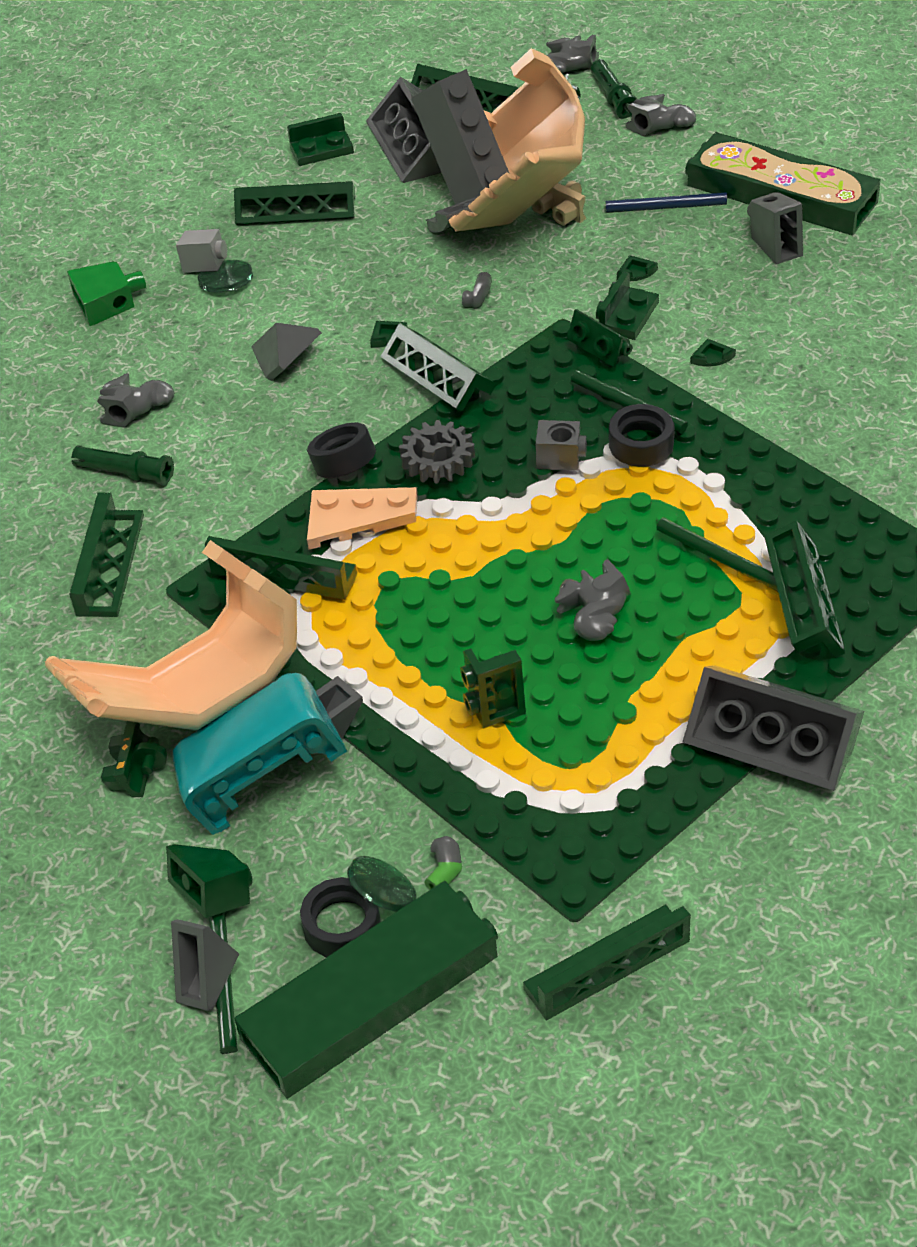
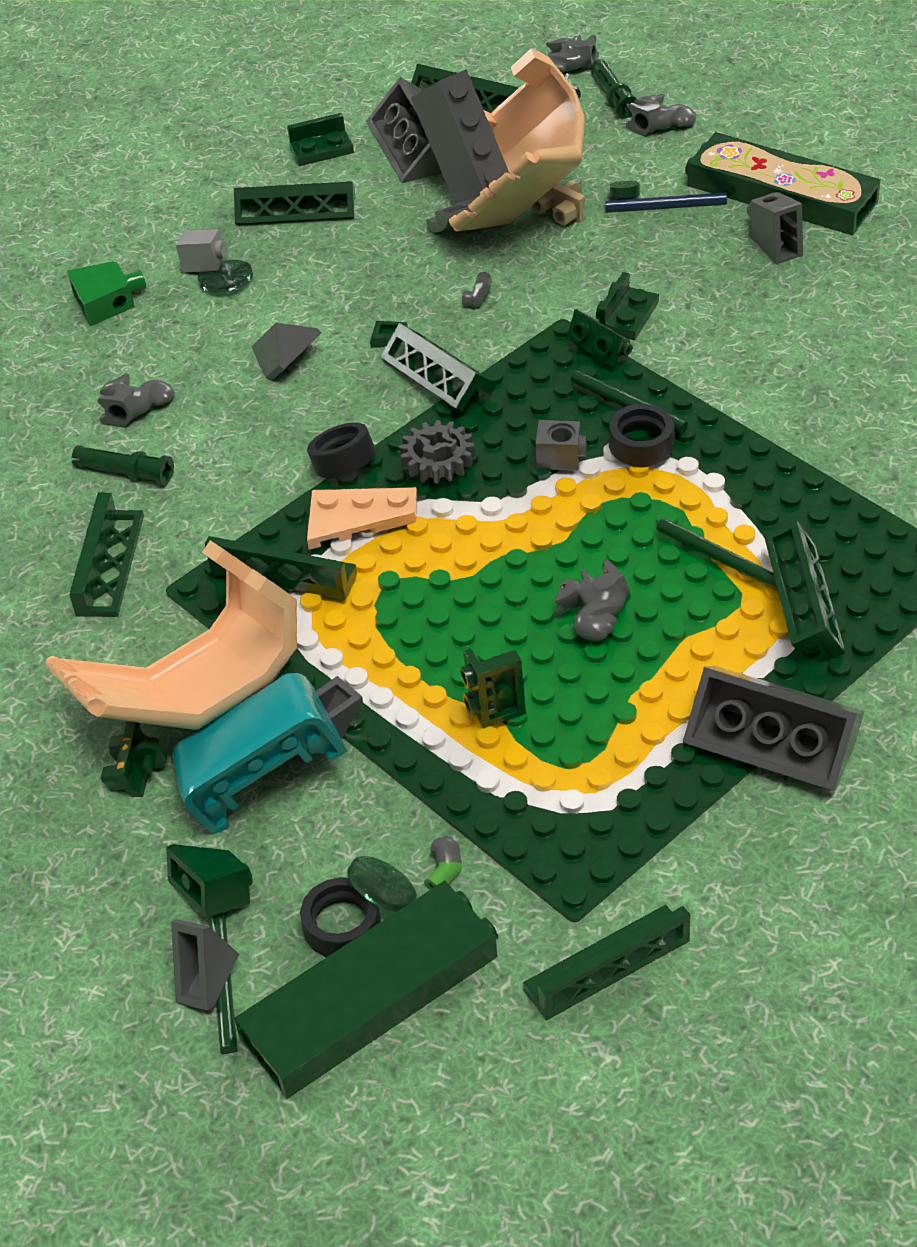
dark green tile [616,255,658,282] -> none
dark green tile [690,338,736,366] -> none
none -> dark green tile [610,181,640,199]

